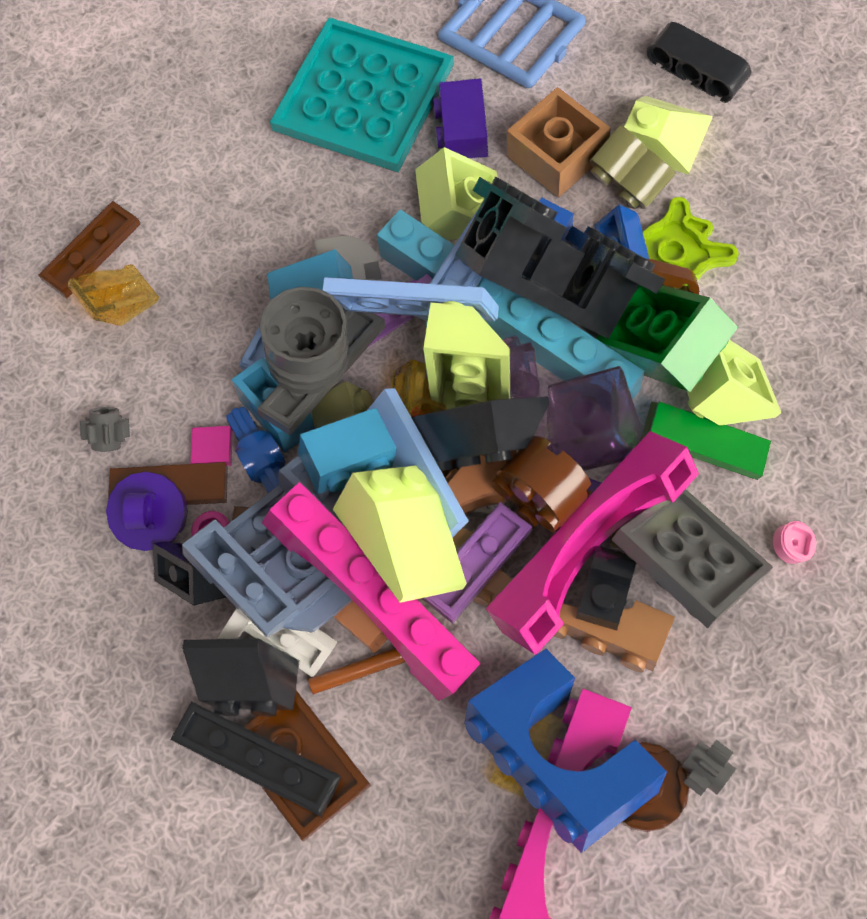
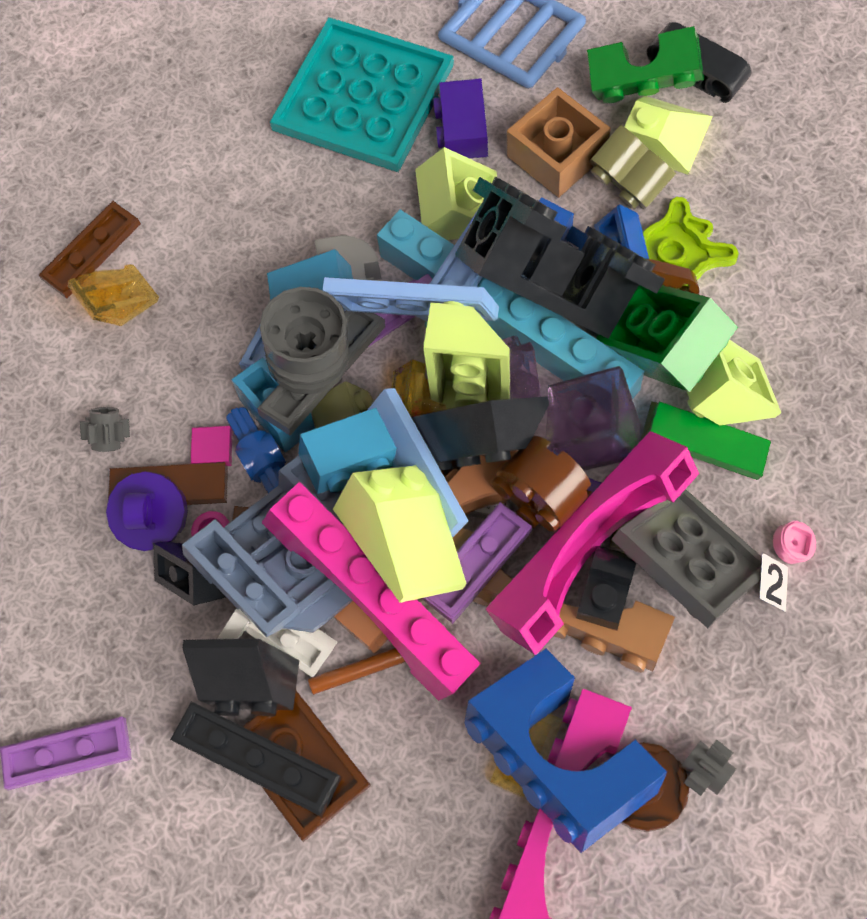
none -> medium lavender tile [0,717,132,790]
none -> green arch [587,26,704,103]
none -> white sticker [760,553,788,612]

